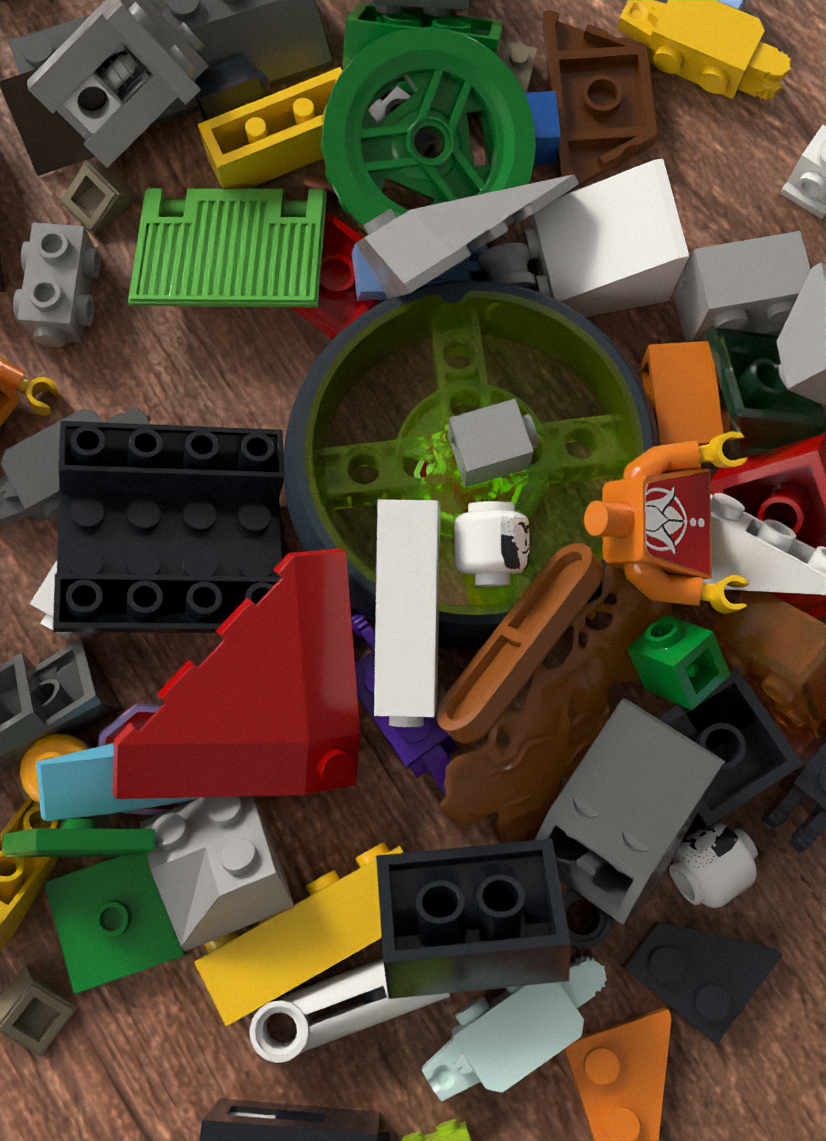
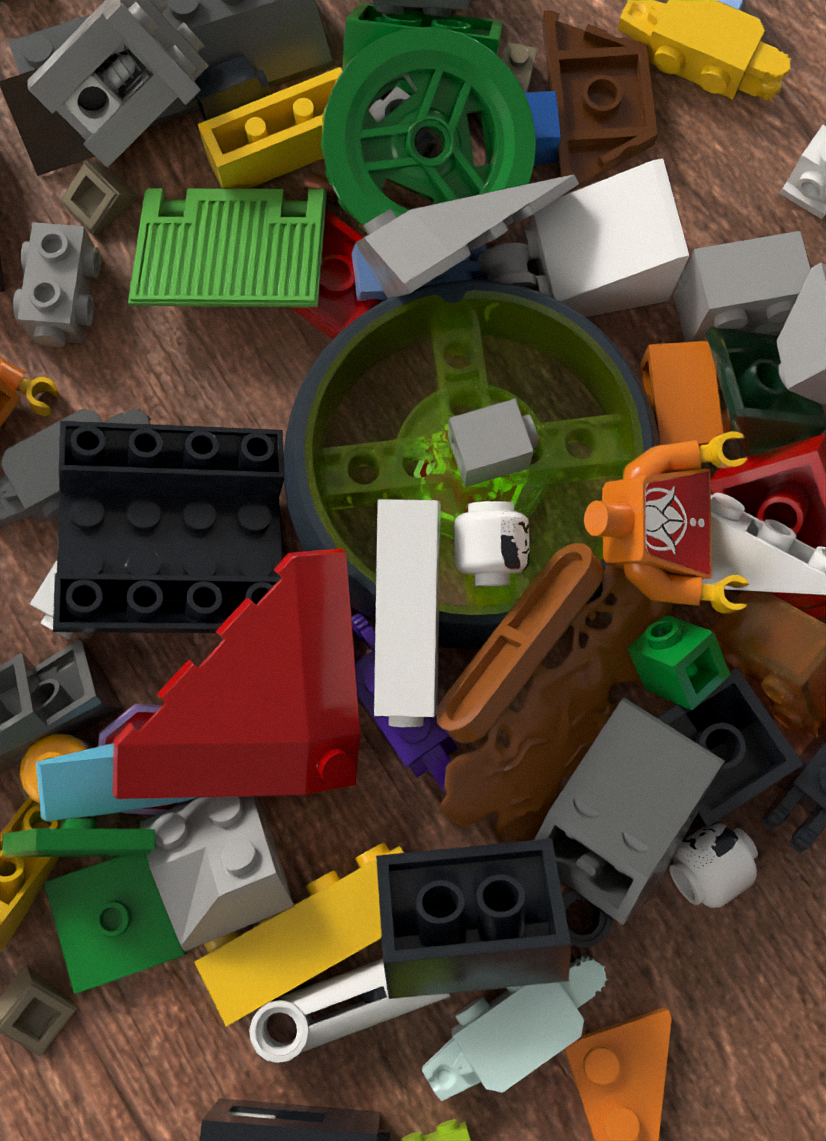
black wing [621,921,782,1045] -> none

